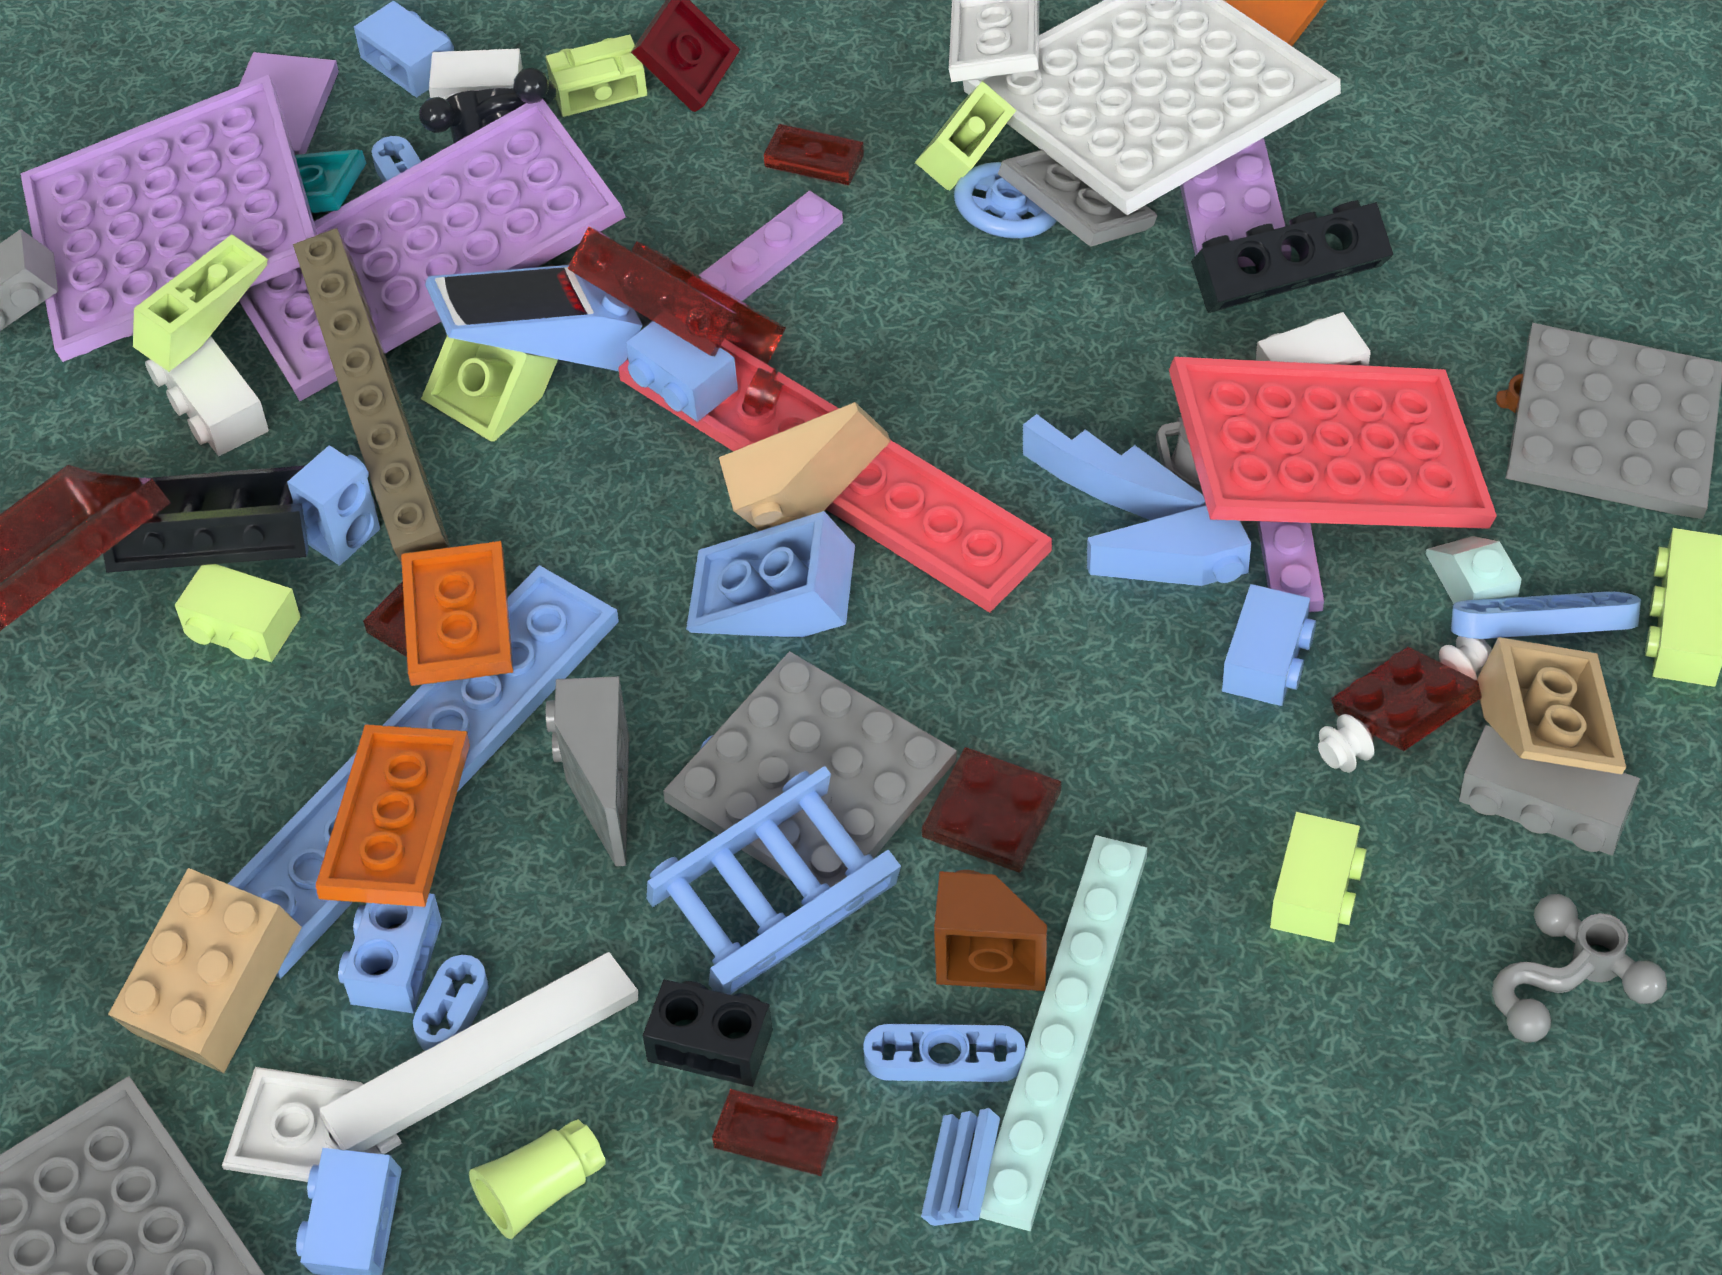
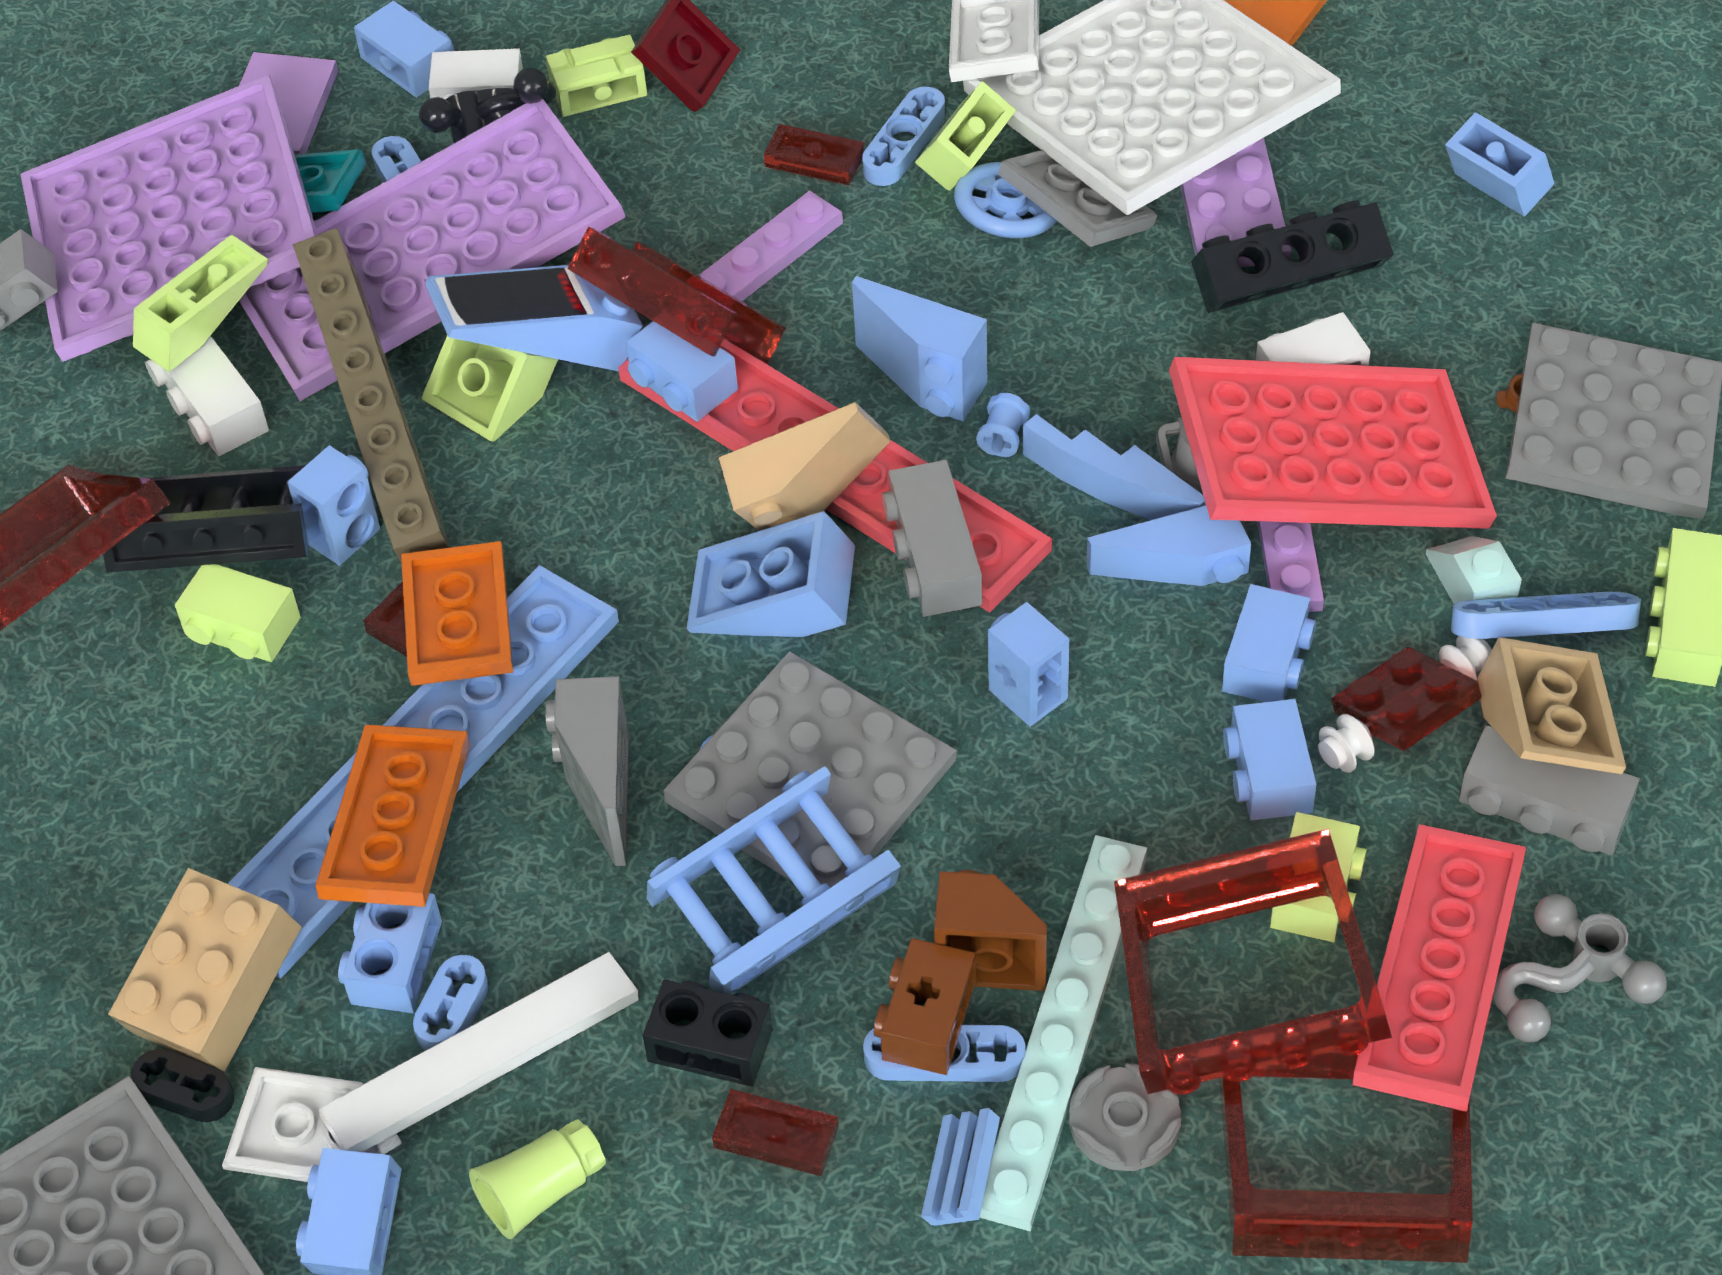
clear red plate [743,368,784,414] -> none
clear red plate [922,747,1061,873] -> none
none -> black beam [131,1049,234,1123]
none -> light blue slope [852,276,988,422]
none -> light blue beam [862,87,945,186]
none -> dark orange brick [874,938,976,1076]
none -> light grey brick [882,459,982,617]
none -> light blue bush [976,393,1030,457]
none -> light blue brick [988,602,1069,727]
none -> light grey tile [1069,1063,1181,1171]
none -> clear red windscreen [1114,829,1392,1095]
none -> clear red windscreen [1217,1029,1473,1263]
none -> light blue brick [1223,699,1316,820]
none -> coral plate [1352,824,1526,1112]
none -> light blue brick [1445,112,1554,217]

